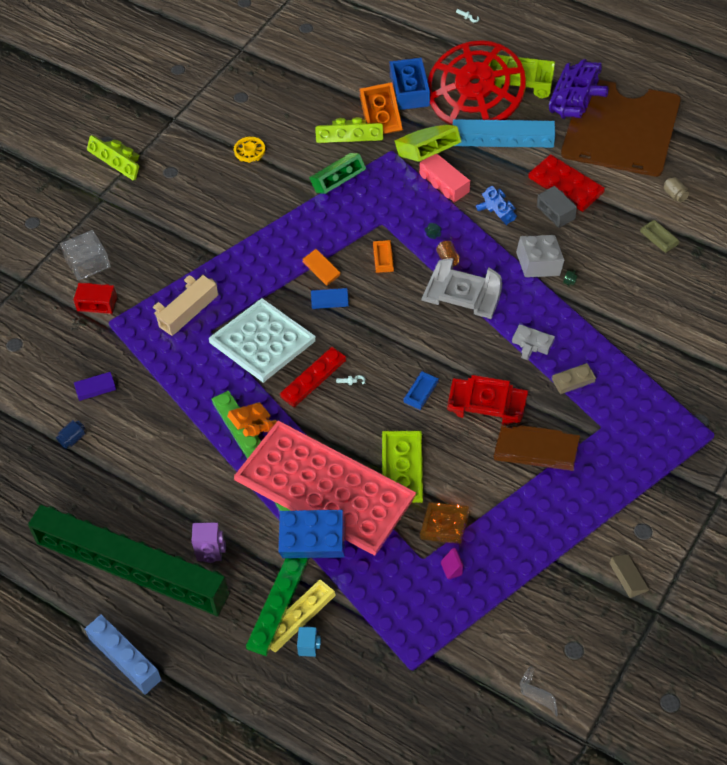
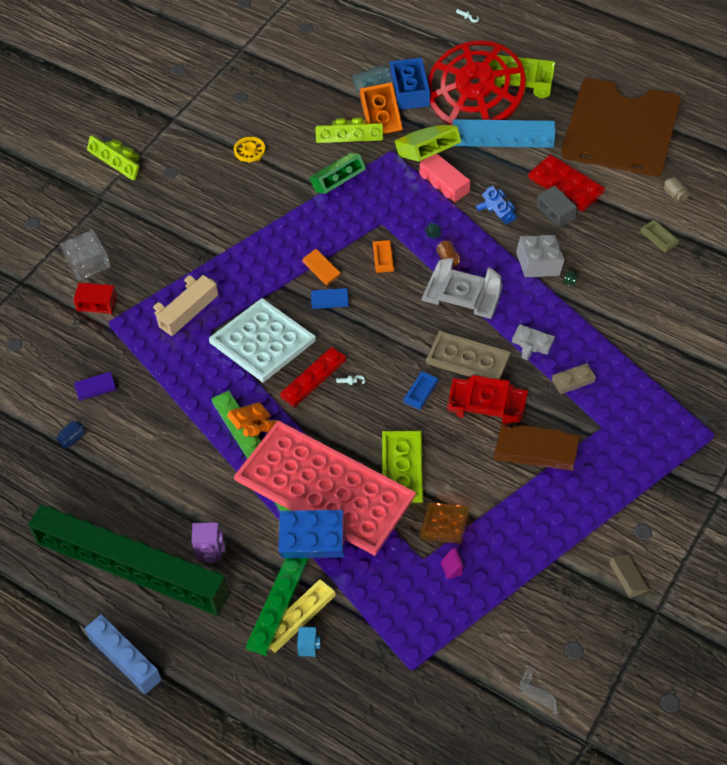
dark purple piece [549,59,609,119] -> none
none -> clear light blue brick [352,65,392,93]
none -> dark tan plate [426,331,511,380]

